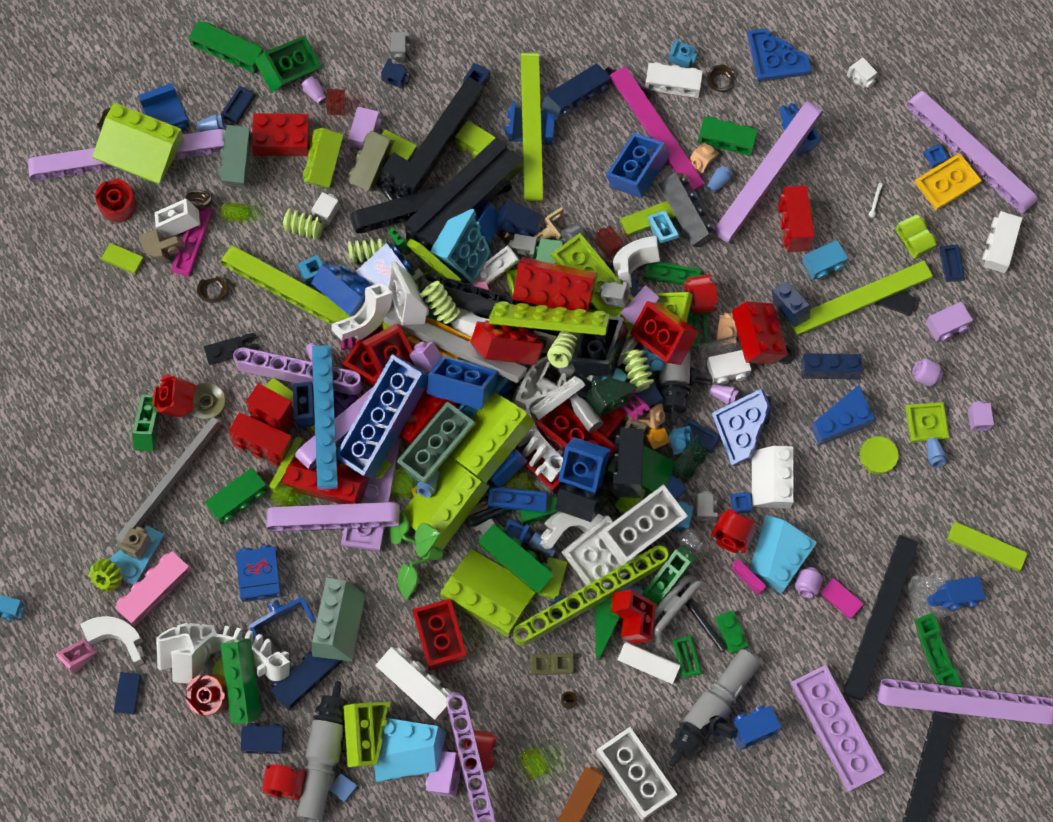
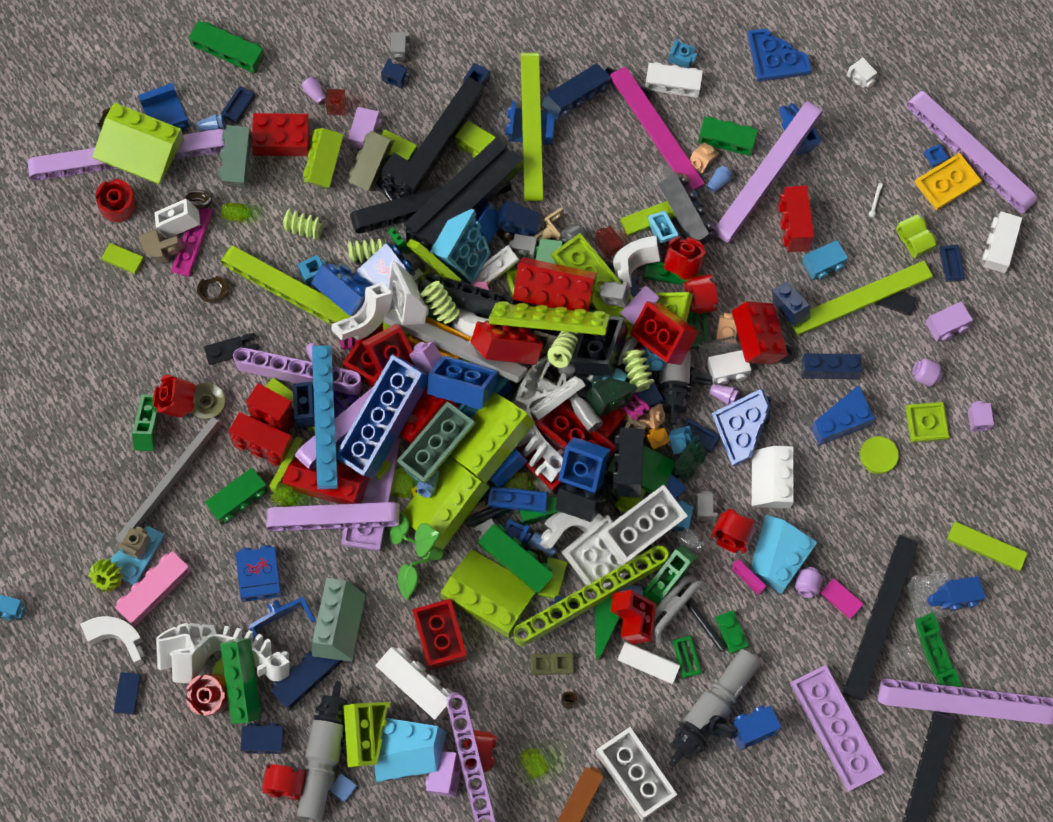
bright pink slope [56,639,97,674] -> none
green slope [254,35,322,92] -> none
white brick [311,192,340,225] -> none
blue brick [606,133,670,198] -> none
dark brown piece [707,64,734,92] -> none
blue tile [730,492,753,514] -> none
medium blue cone [926,438,947,468] -> none
none -> red brick [664,237,706,280]

